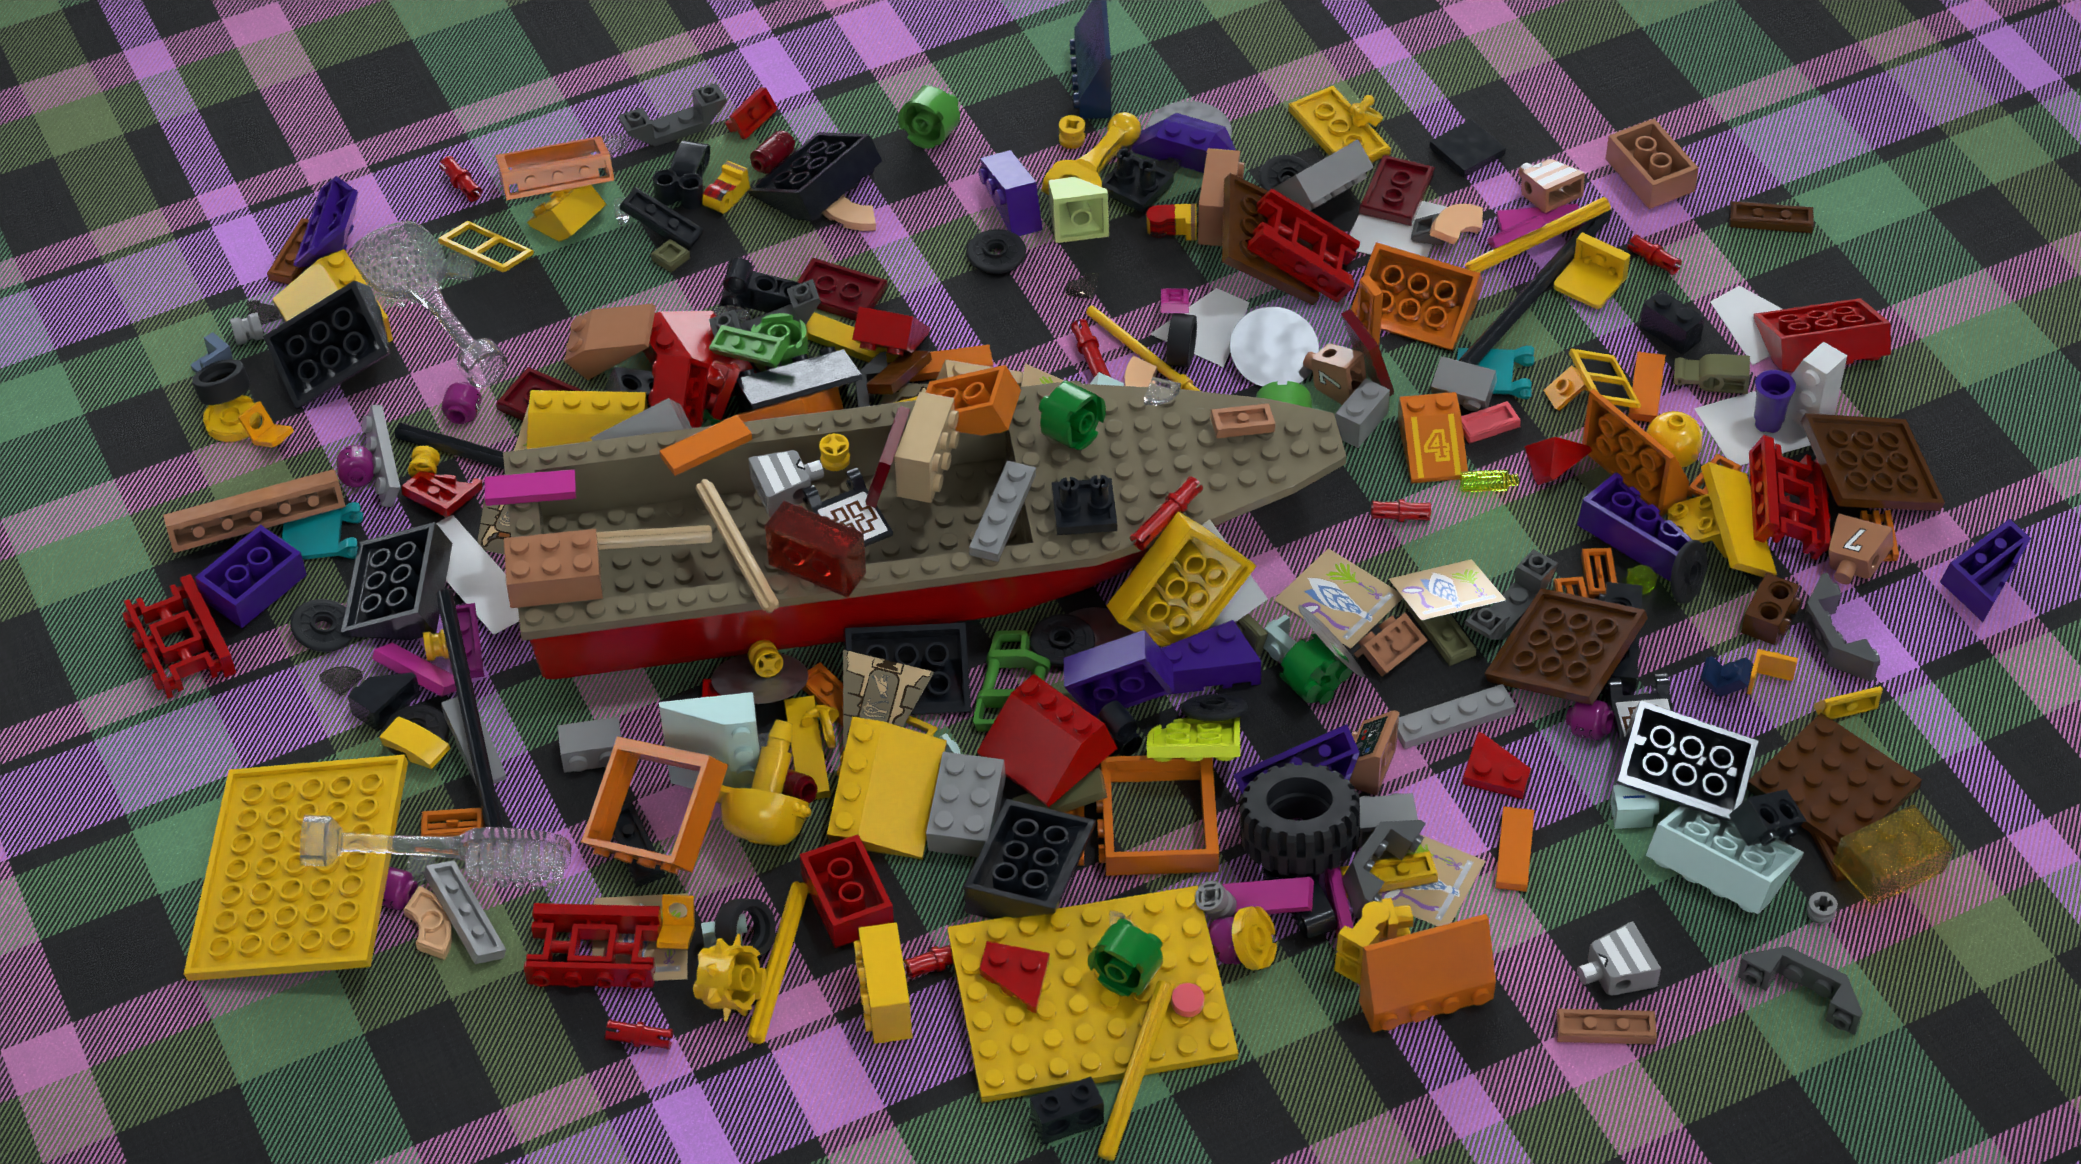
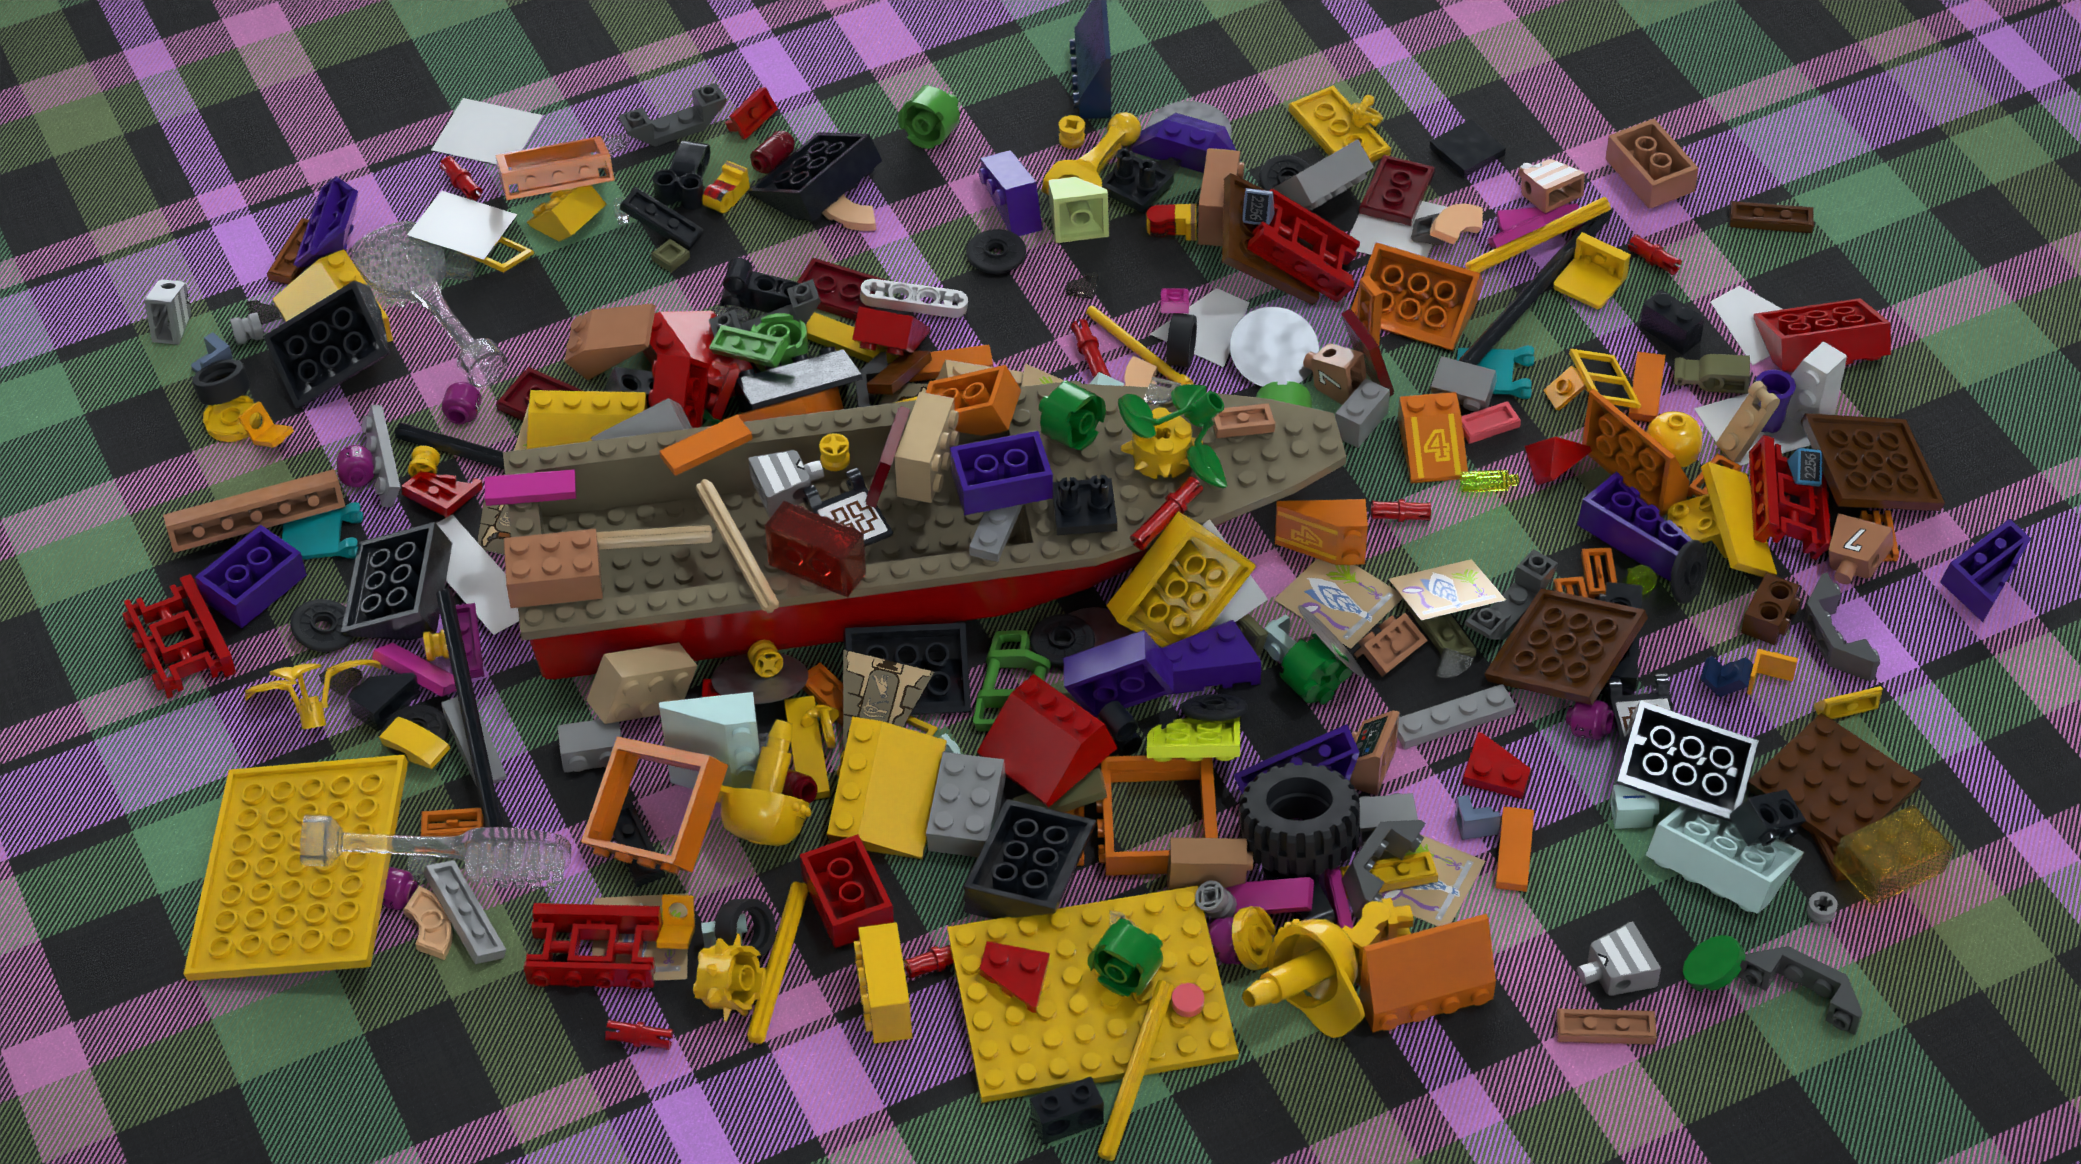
none -> light grey torso [144,280,191,345]
none -> yellow plant [245,659,382,729]
none -> white sticker [407,191,517,260]
none -> white sticker [432,98,543,168]
none -> tan brick [586,643,697,724]
none -> white beam [860,279,968,318]
none -> dark purple brick [950,431,1053,515]
none -> green plant [1118,384,1228,488]
none -> yellow brick [1121,408,1203,479]
none -> medium nougat slope [1167,837,1253,890]
none -> yellow piece [1242,919,1365,1038]
none -> slope [1243,188,1275,225]
none -> orange slope [1275,499,1368,565]
none -> clear smoke tile [1434,648,1474,678]
none -> sand blue panel [1455,795,1501,840]
none -> green tile [1683,935,1746,992]
none -> tan plate [1715,381,1780,462]
none -> slope [1787,448,1822,486]

